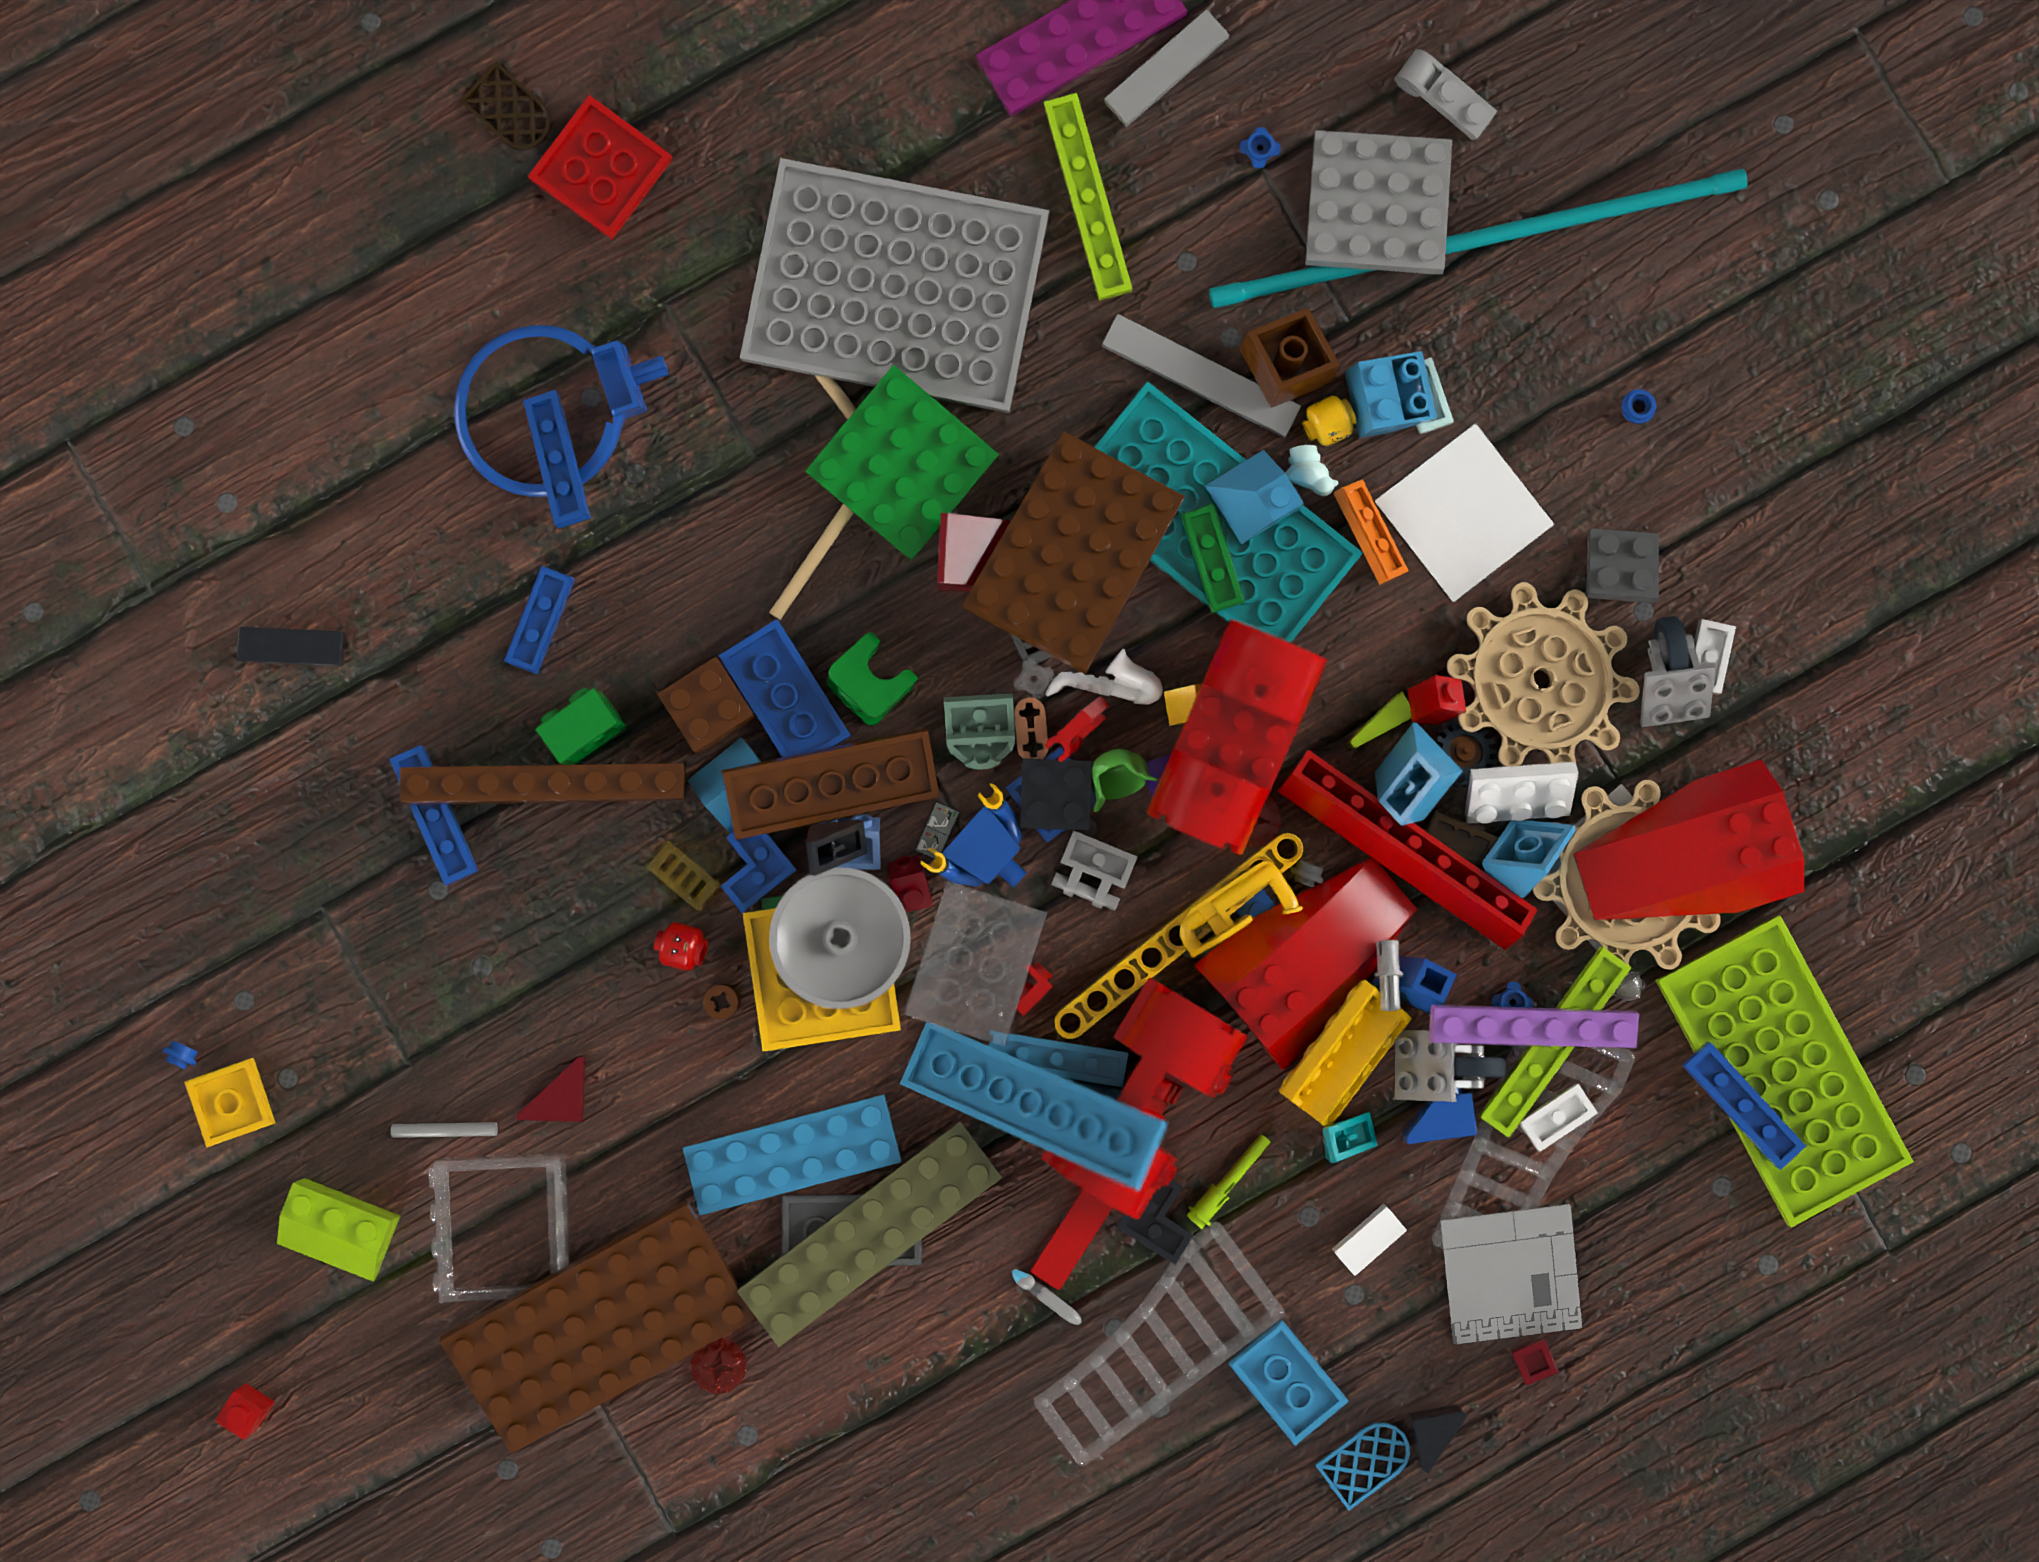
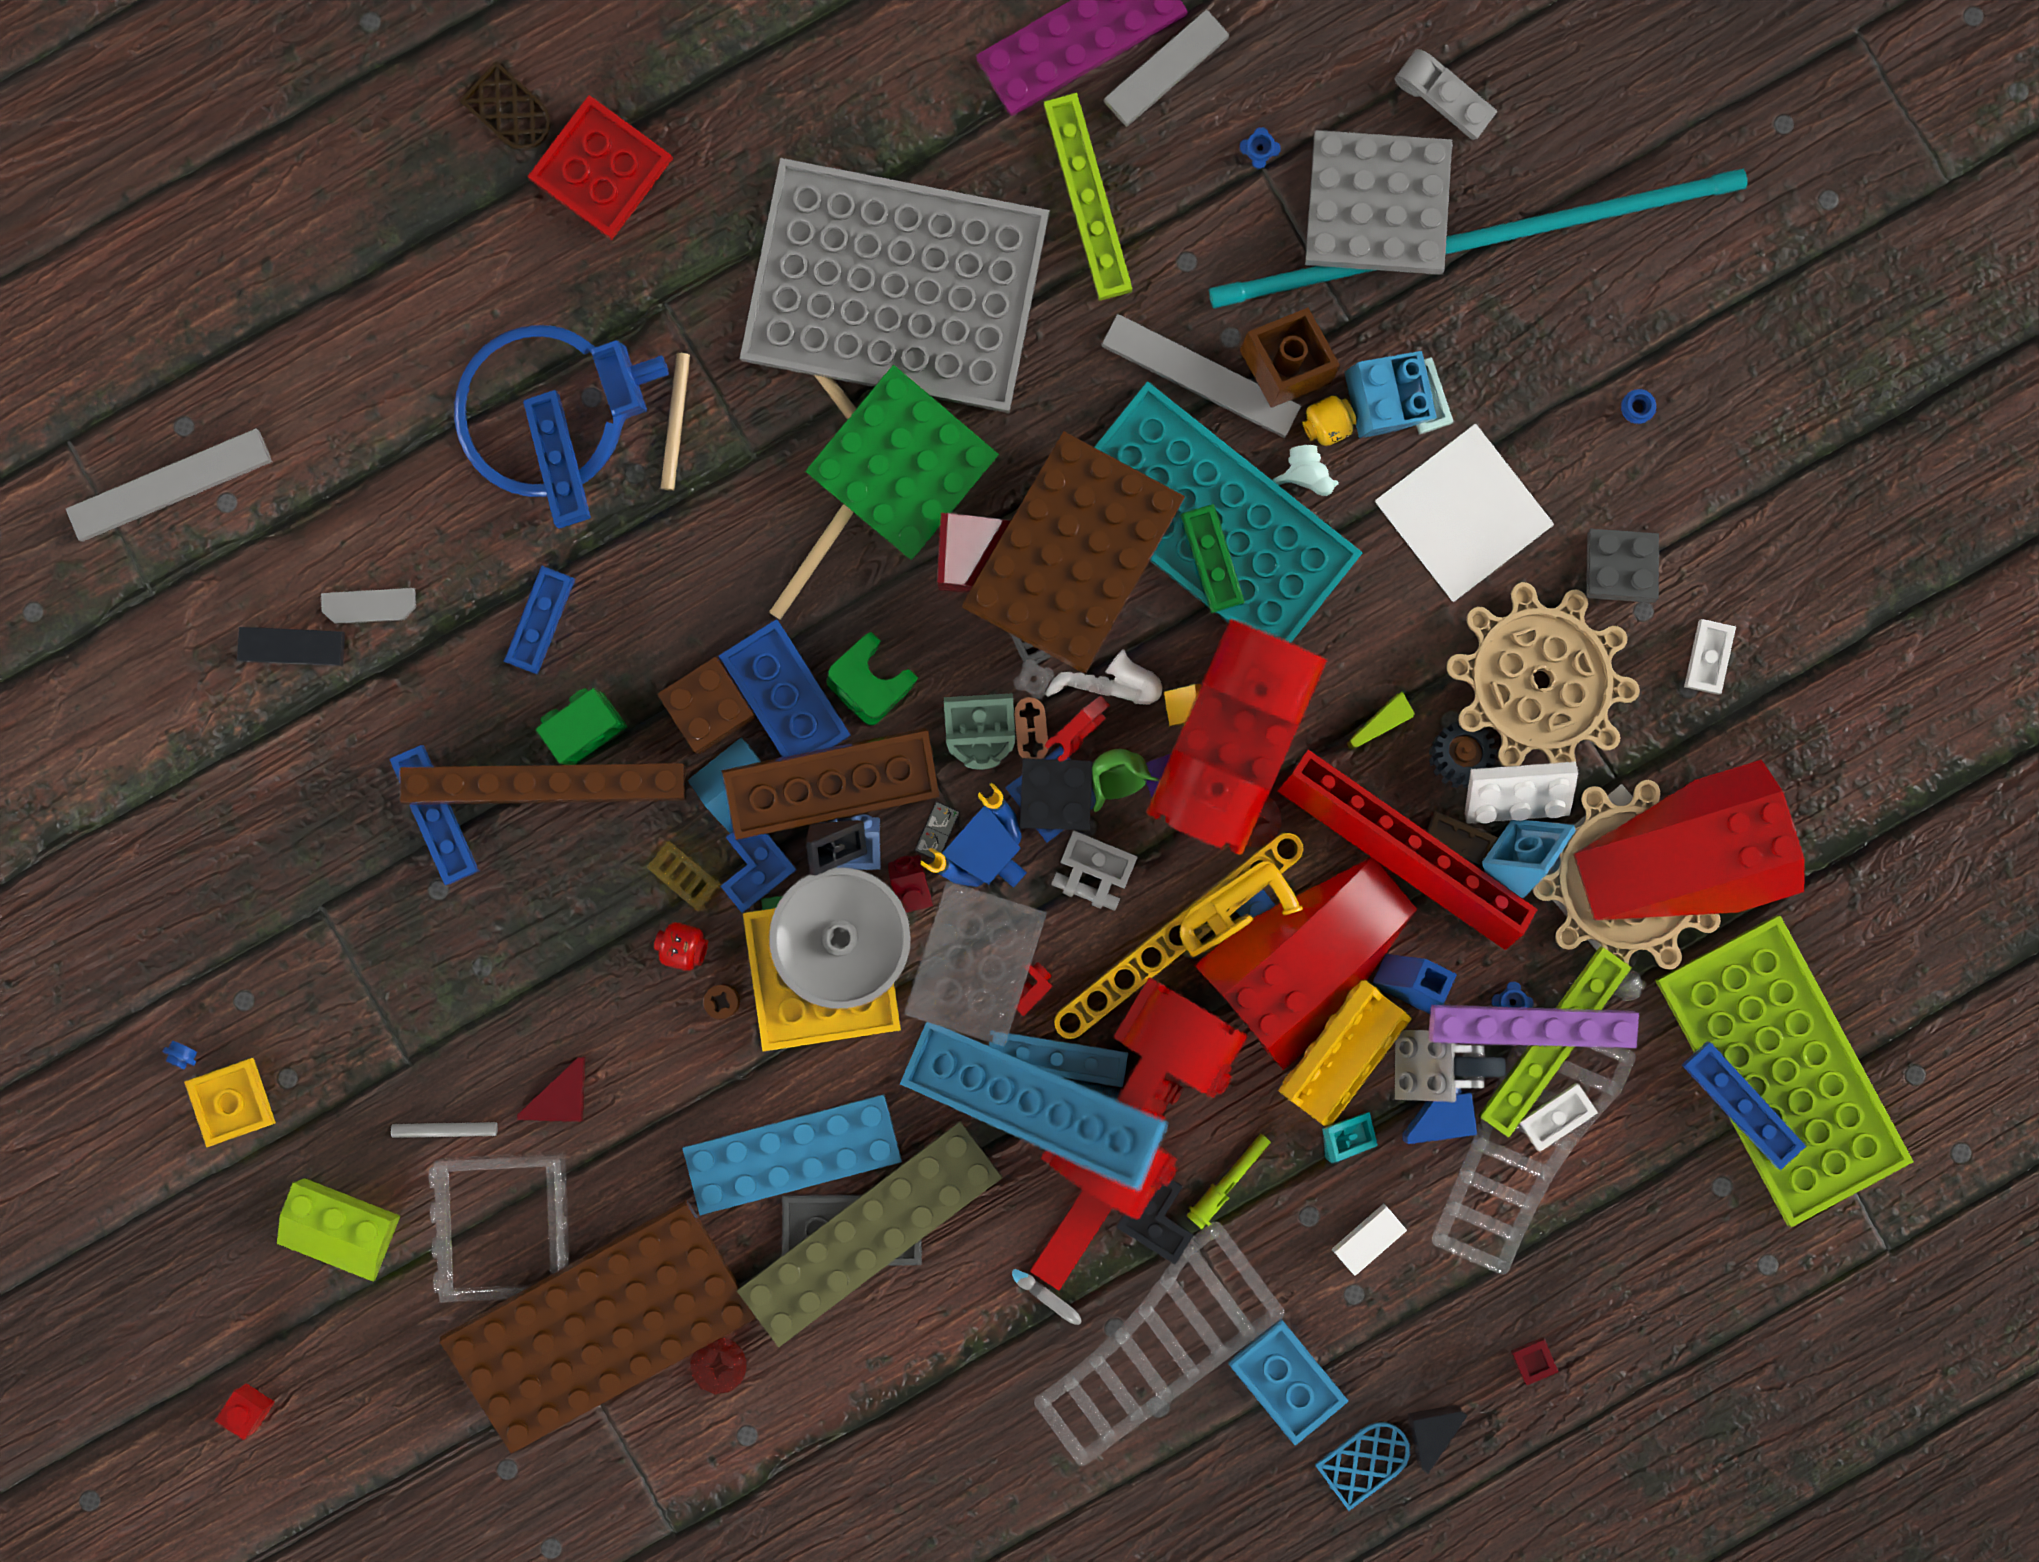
dark azure slope [1205,450,1304,545] -> none
dark grey plate [1290,859,1324,887] -> none
orange tile [1333,480,1408,585] -> none
dark azure slope [1374,723,1462,826] -> none
light grey axle [1375,940,1403,1011] -> none
red brick [1407,675,1466,726] -> none
light grey sticker [1441,1204,1582,1344] -> none
light grey plate [1640,616,1716,727] -> none
none -> light grey tile [66,429,272,542]
none -> light grey piece [321,588,416,624]
none -> tan piece [660,353,690,491]

